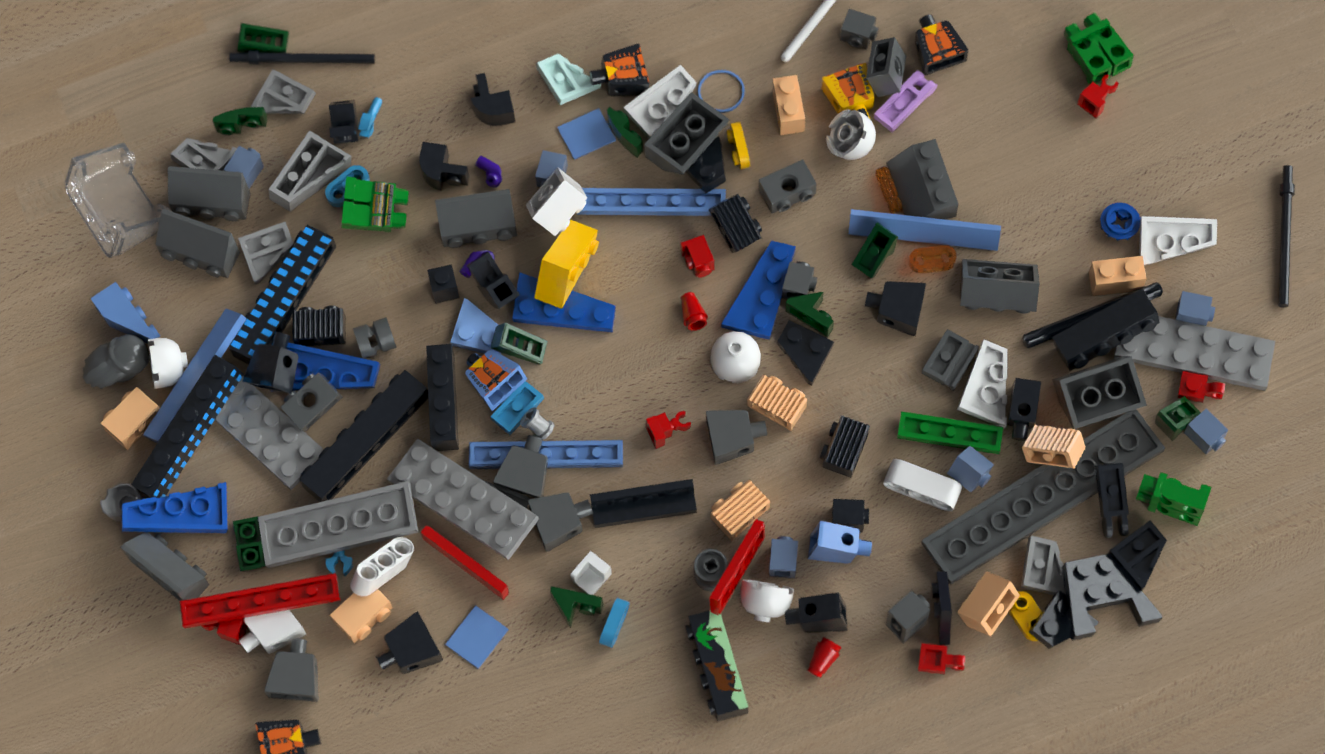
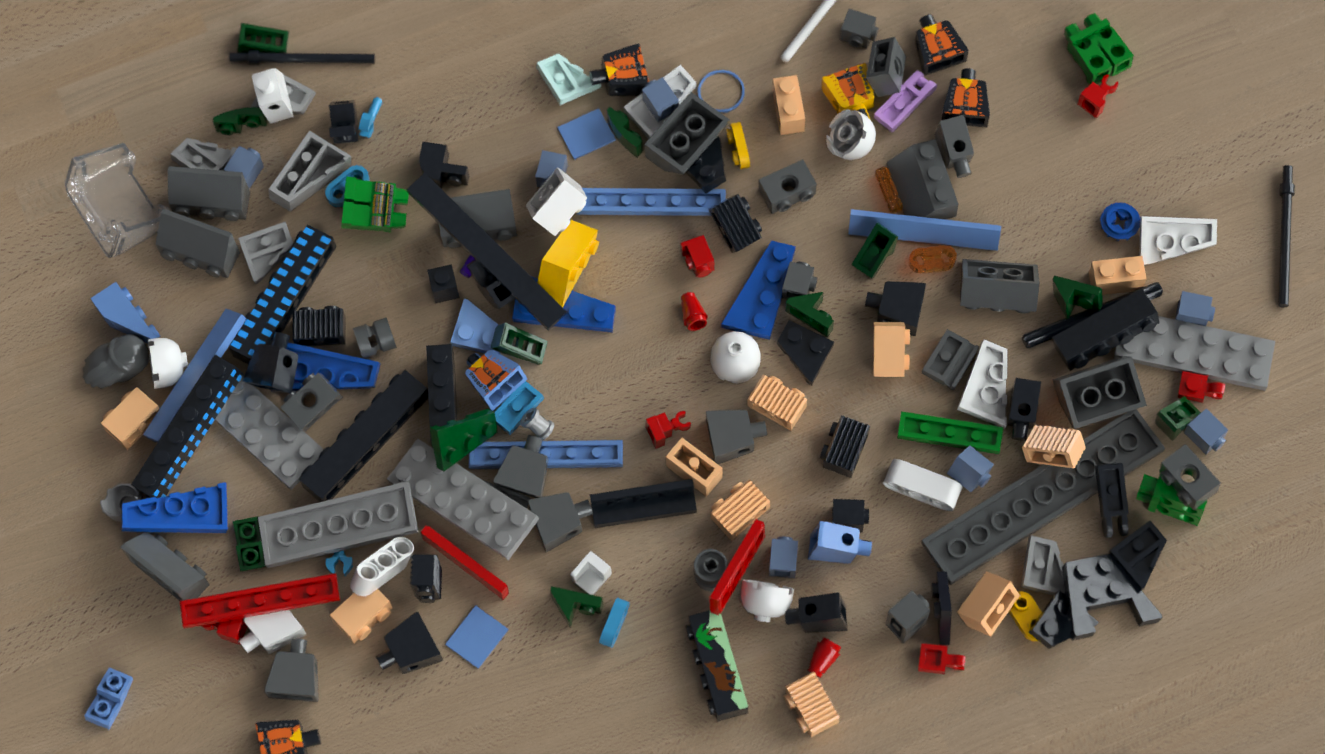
black brick [471,73,516,126] -> none
dark purple arm [475,155,502,188] -> none
none -> medium blue slope [84,668,133,730]
none -> white torso [252,68,294,124]
none -> black tile [406,173,567,331]
none -> black brick [410,554,442,603]
none -> dark green wing [430,409,498,471]
none -> sand blue brick [642,77,679,122]
none -> light nougat brick [666,438,723,497]
none -> light nougat brick [783,672,840,737]
none -> light nougat brick [873,322,910,377]
none -> dark grey torso [934,115,974,178]
none -> torso [941,68,990,127]
none -> dark green slope [1052,275,1103,319]
none -> dark grey brick [1159,444,1221,510]

